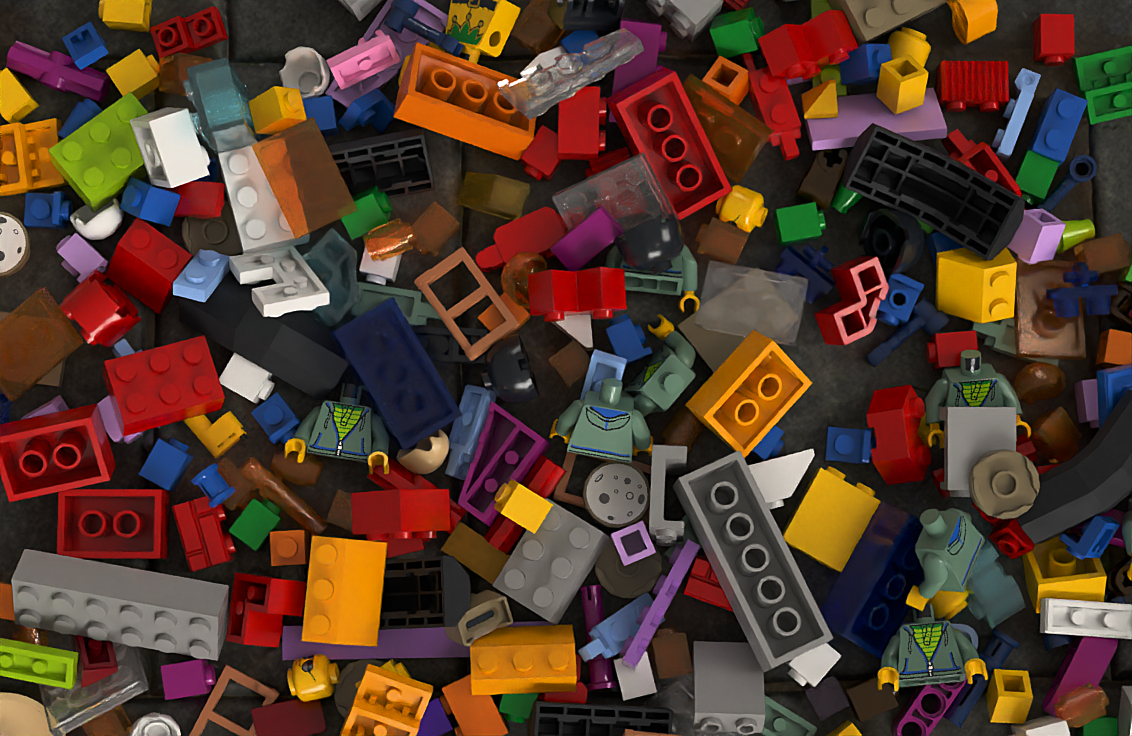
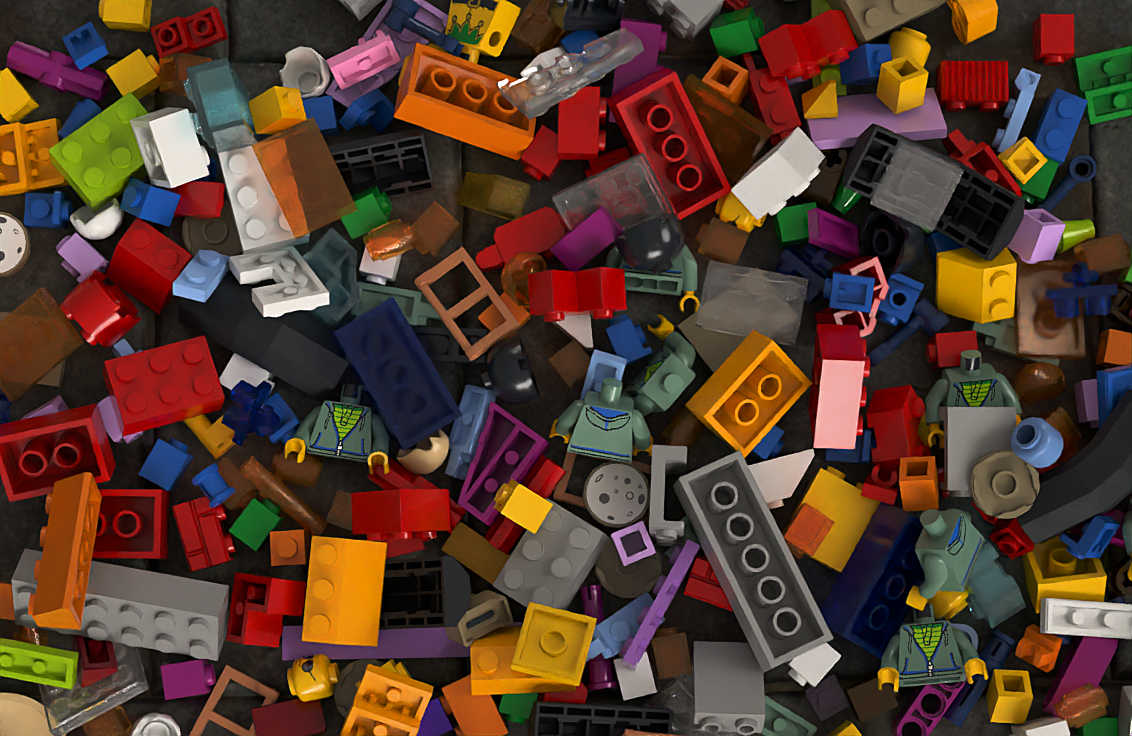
none -> orange slope [28,472,102,630]
none -> clear blue hips [221,380,280,446]
none -> yellow tile [511,602,597,686]
none -> white brick [731,127,825,220]
none -> clear orange brick [782,503,835,559]
none -> magenta tile [807,208,859,259]
none -> brick [808,324,870,449]
none -> blue bracket [823,271,875,313]
none -> red tile [860,462,900,505]
none -> clear tile [870,141,964,232]
none -> orange brick [899,456,939,512]
none -> yellow slope [997,136,1048,185]
none -> medium blue head [1011,417,1064,468]
none -> orange tile [1015,624,1063,672]

